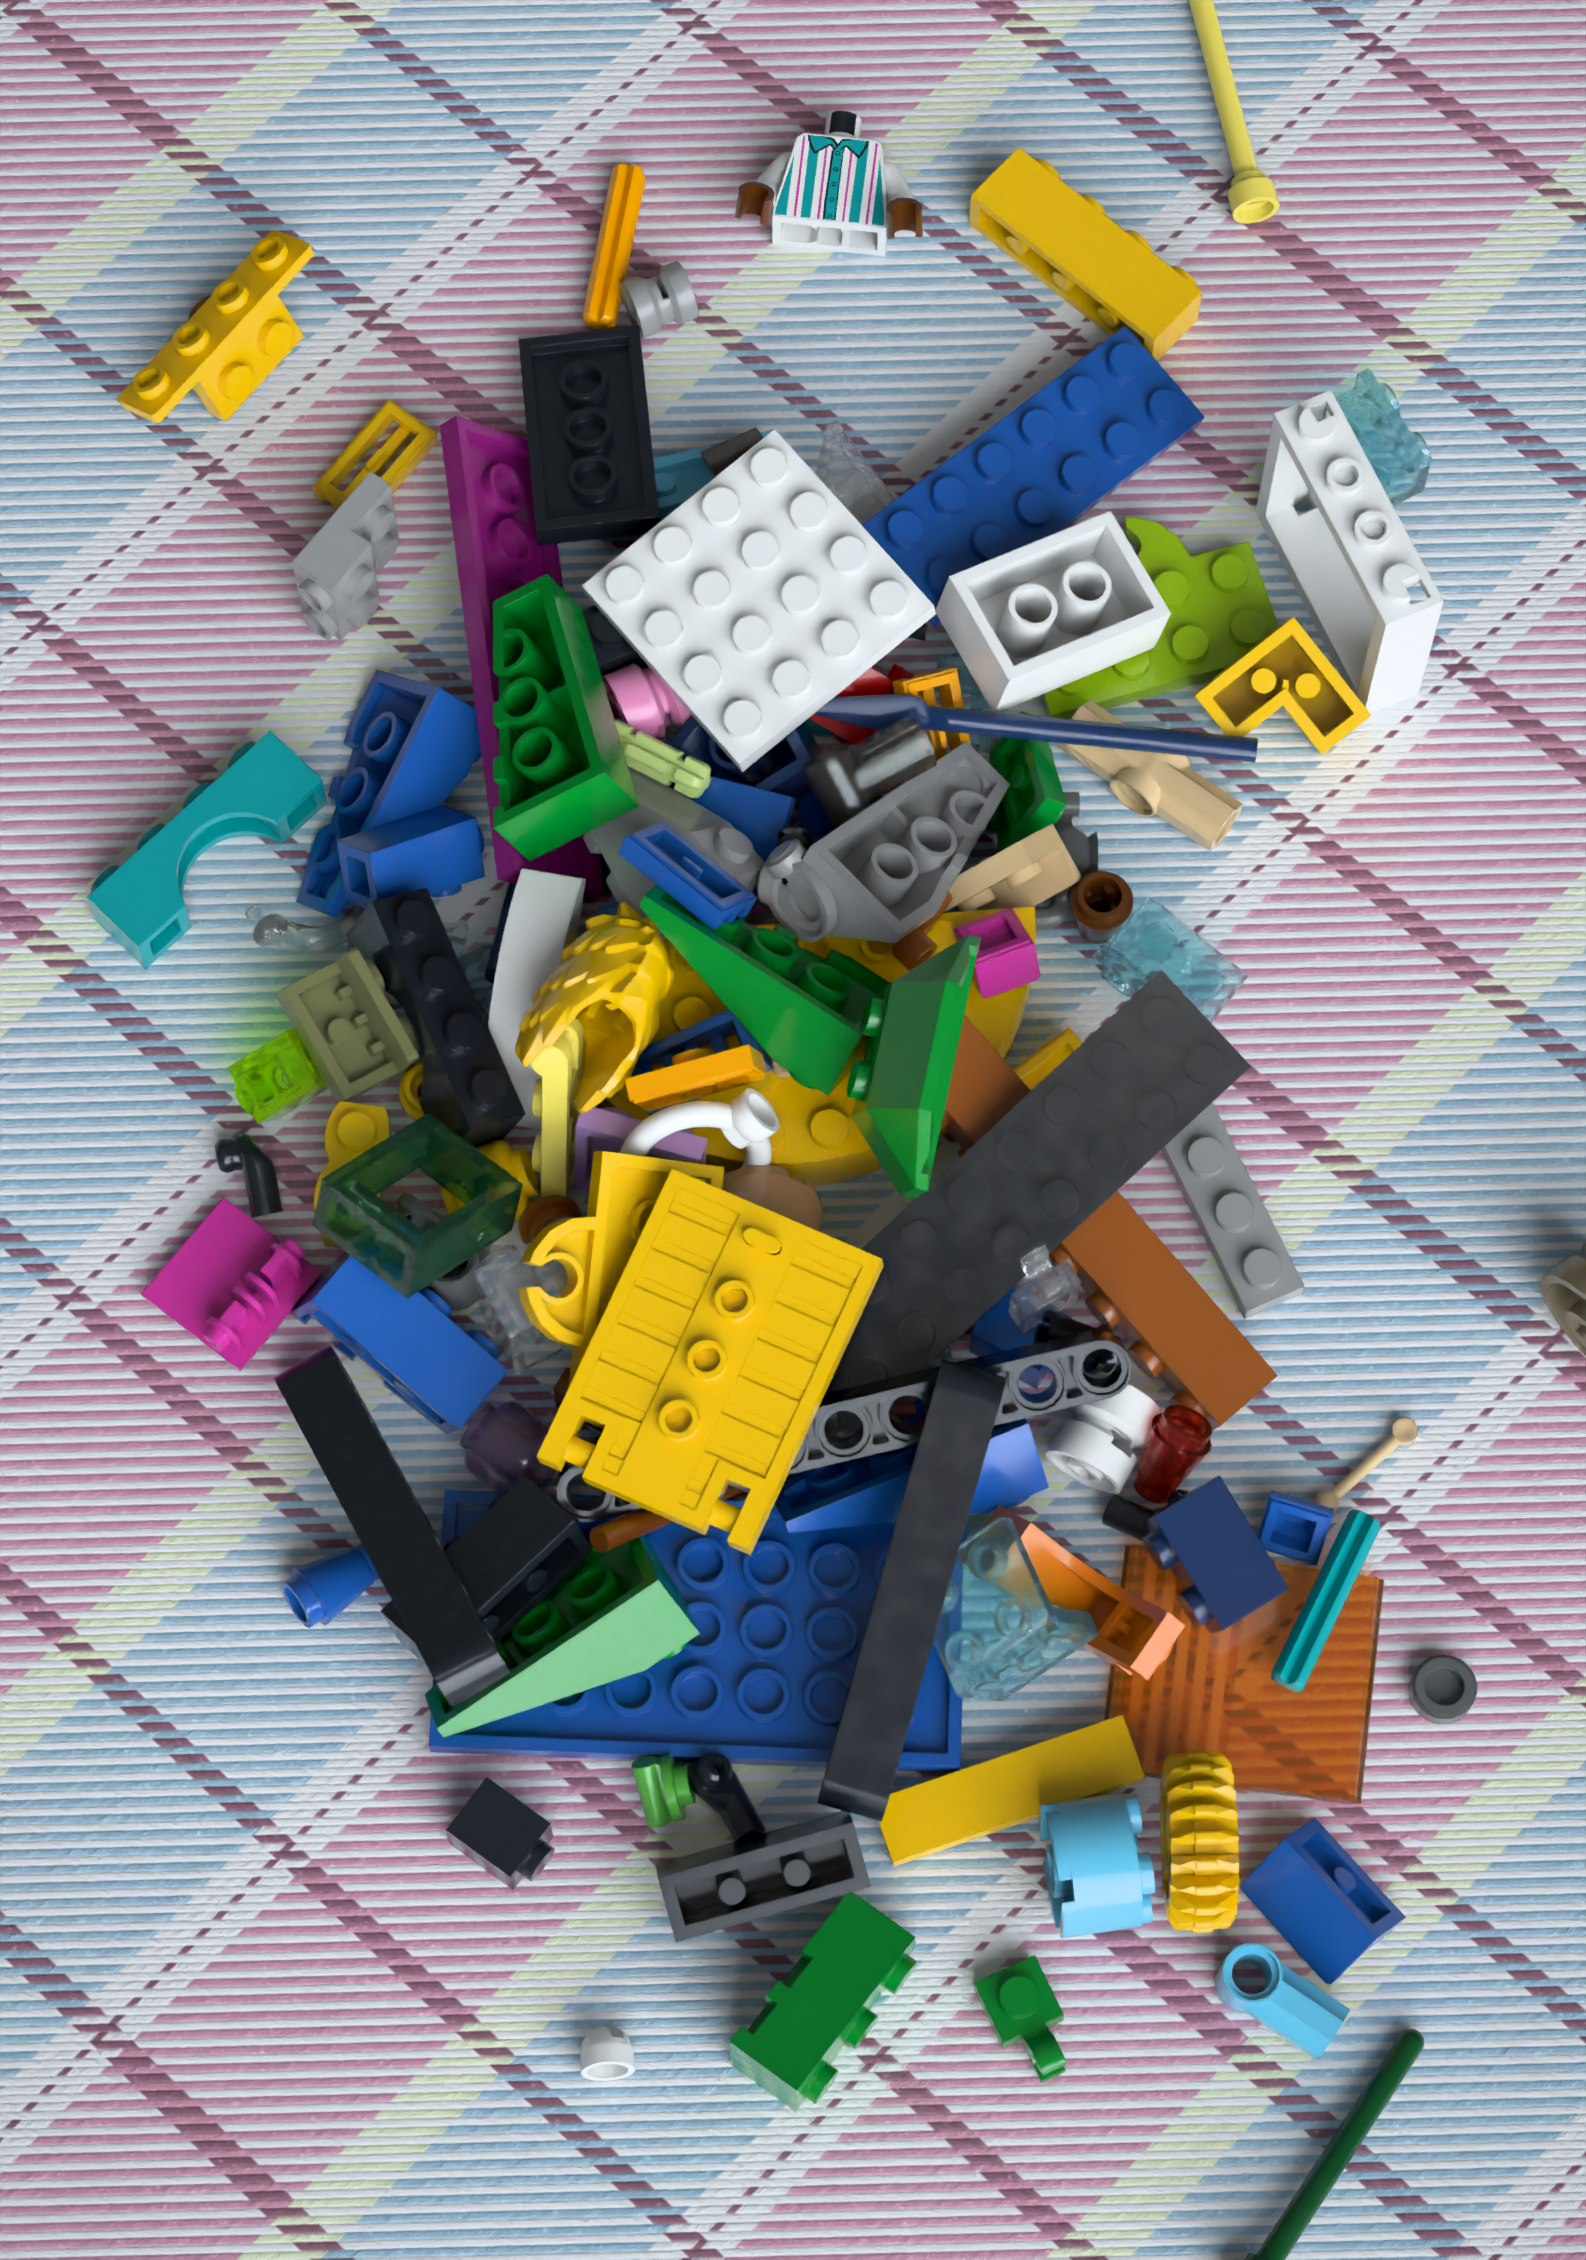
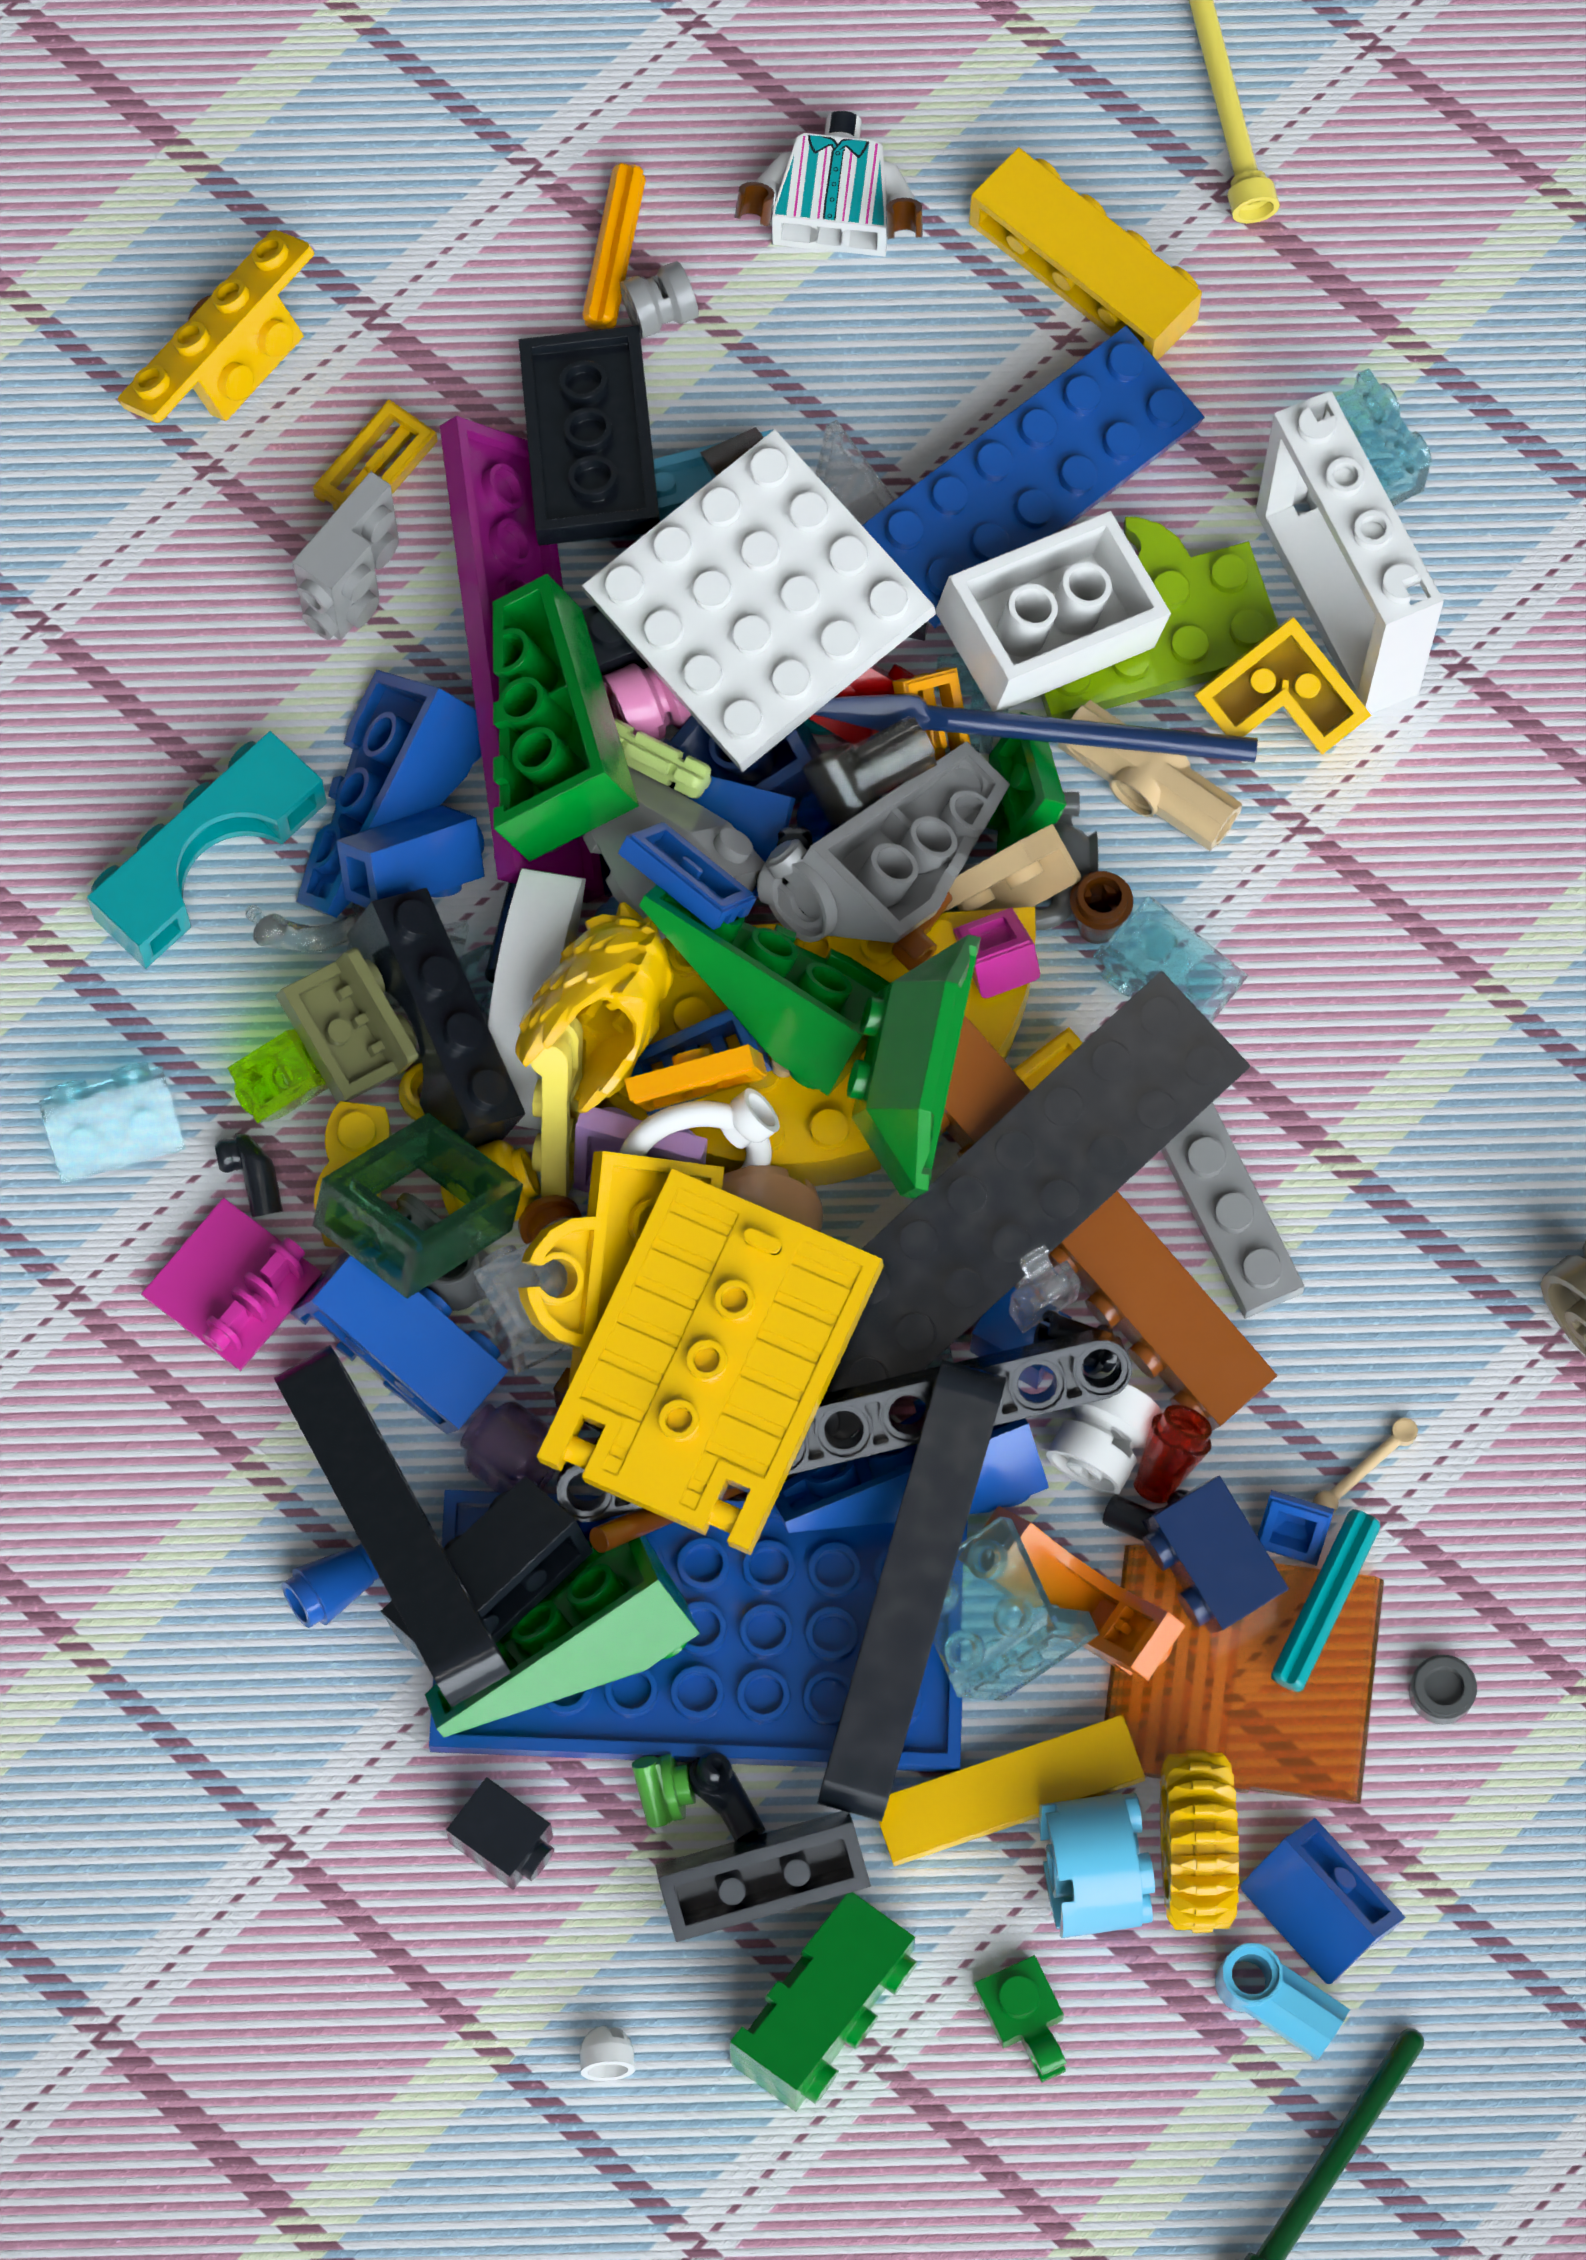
none -> clear light blue bracket [39,1061,186,1184]

